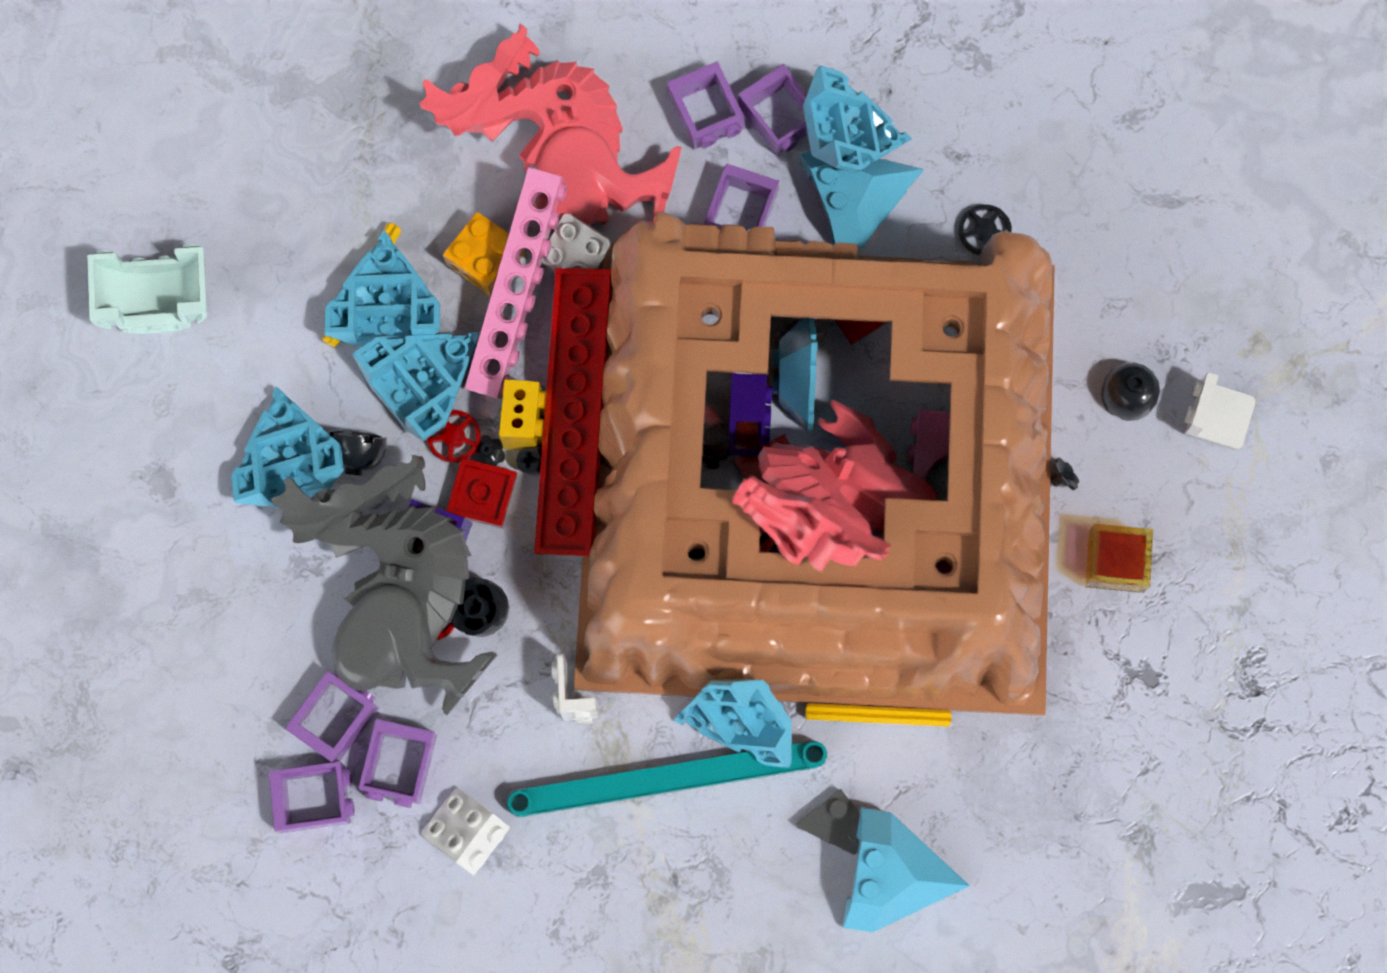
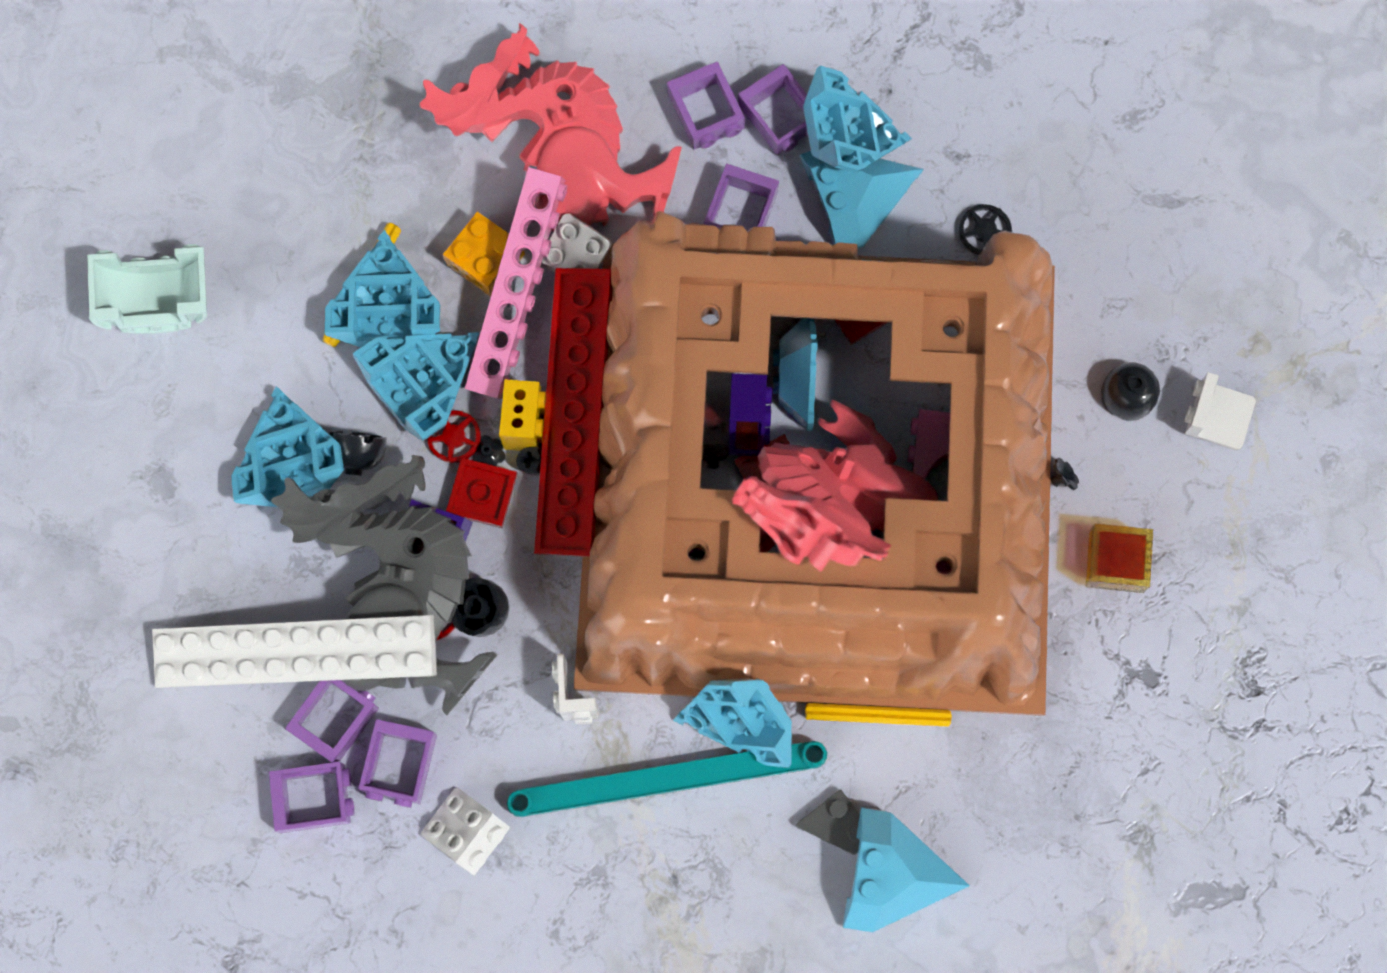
none -> white plate [152,615,437,688]

